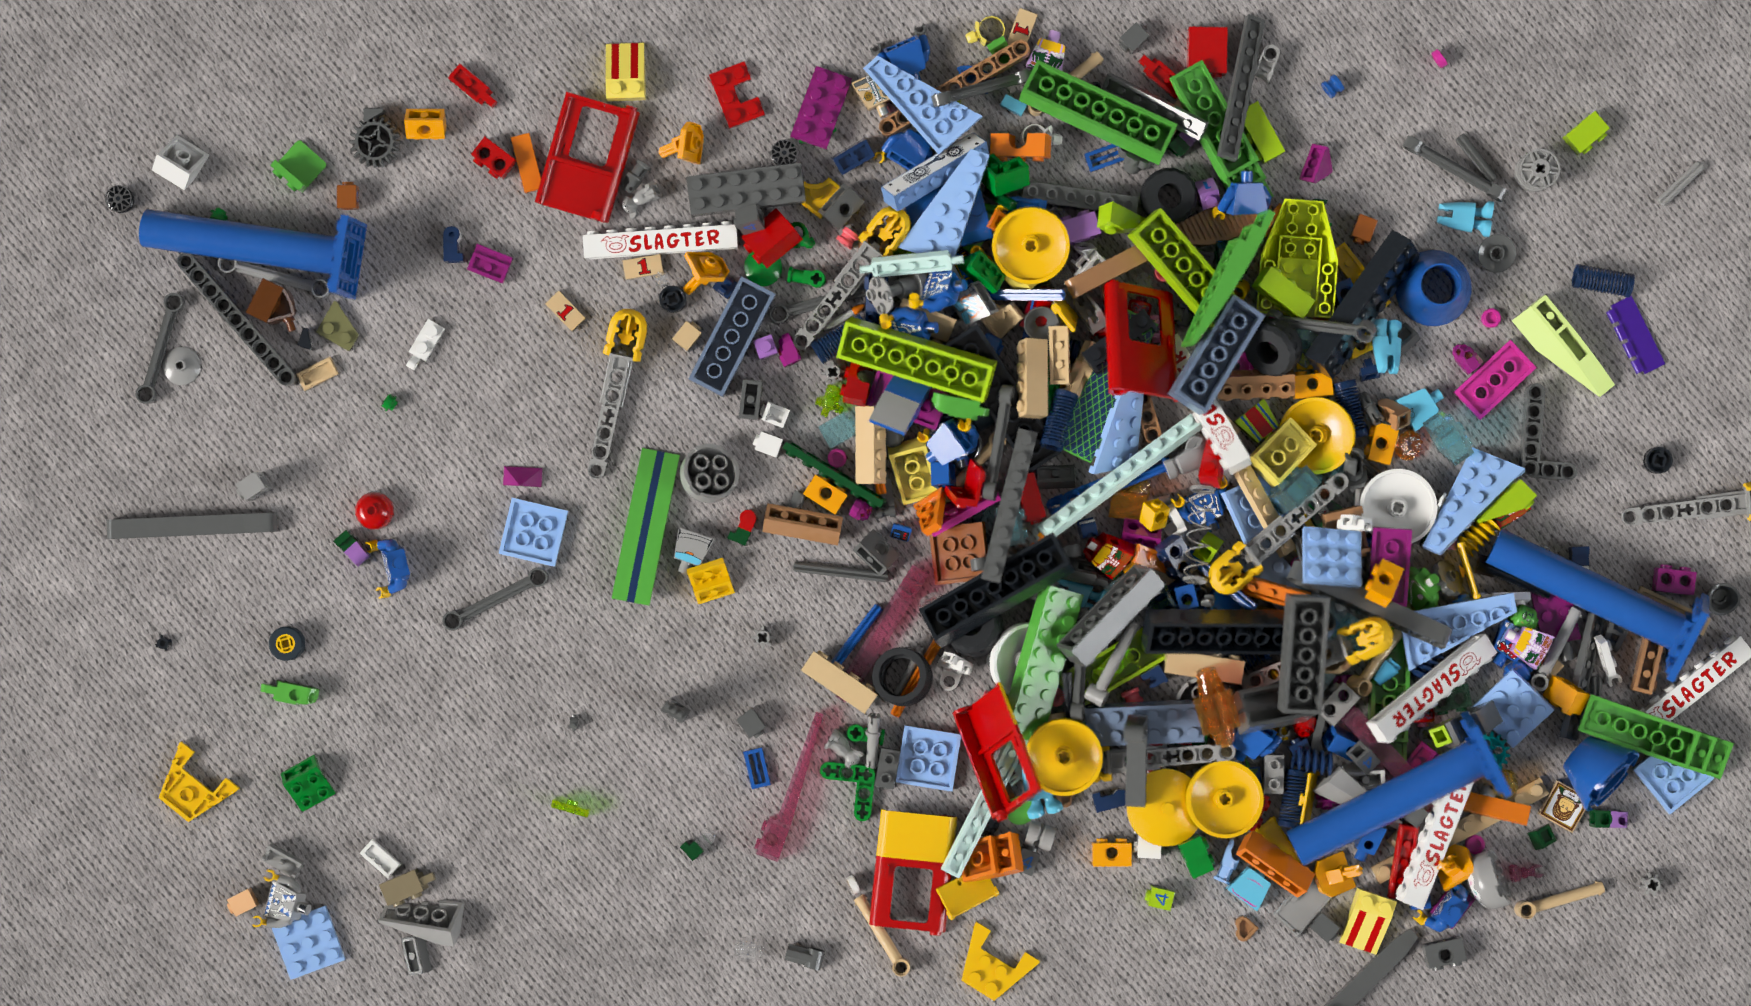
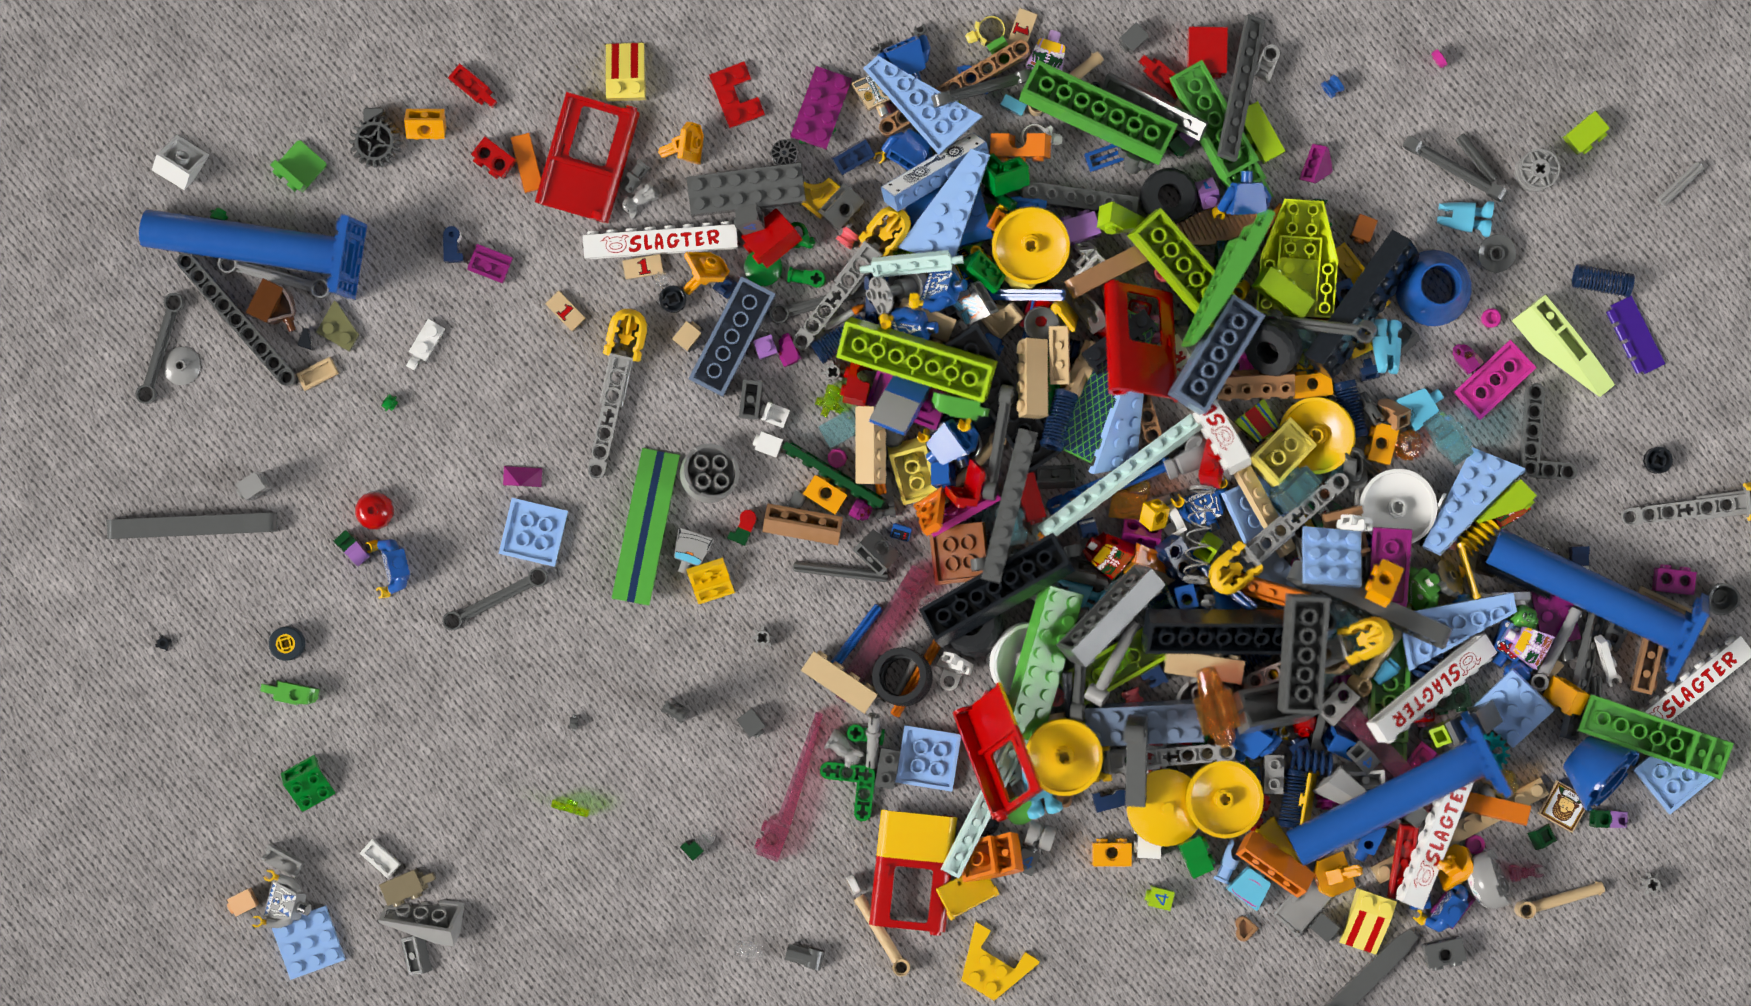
wheel [105,185,134,213] -> none
yellow wing [159,741,240,822] -> none
dark orange brick [337,182,359,210] -> none
blue tile [743,747,771,789] -> none

